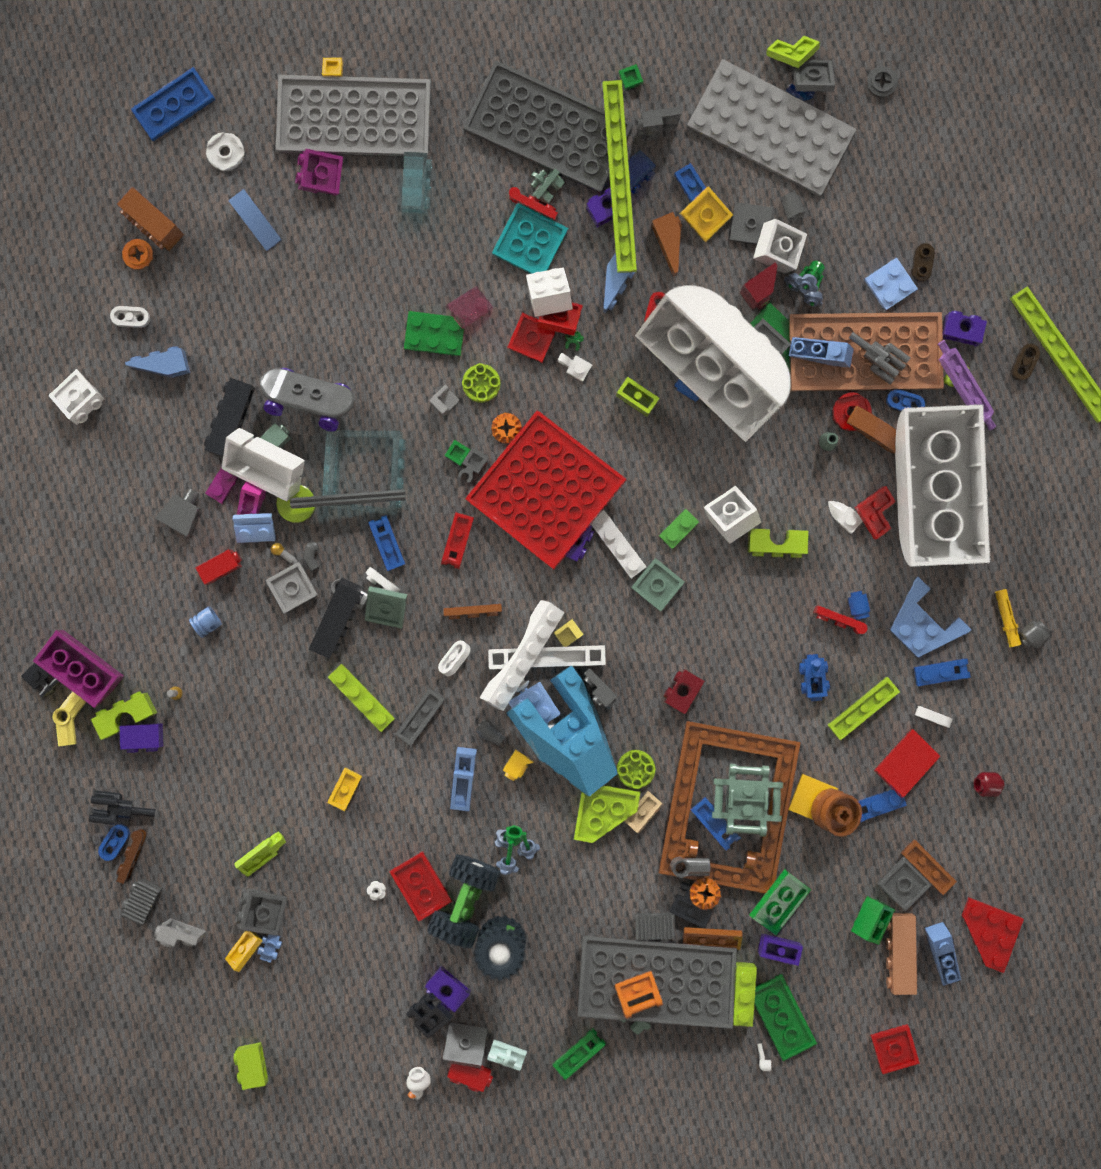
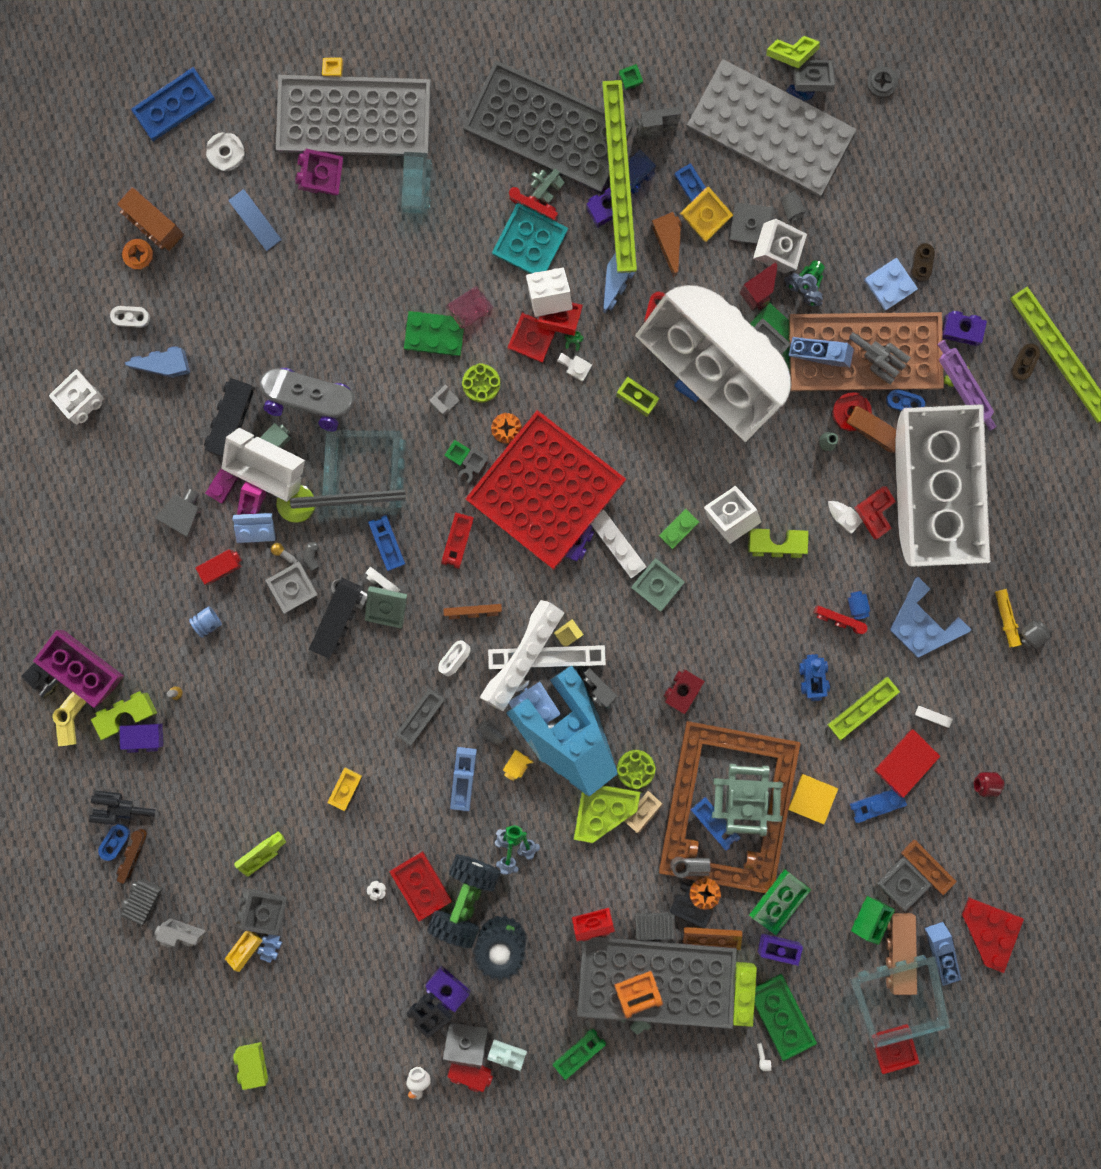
lime plate [328,664,395,732] -> none
dark orange wheel [811,788,862,837] -> none
blue plate [914,658,971,686] -> none
none -> red plate [572,908,615,941]
none -> clear light blue windscreen [850,955,950,1048]

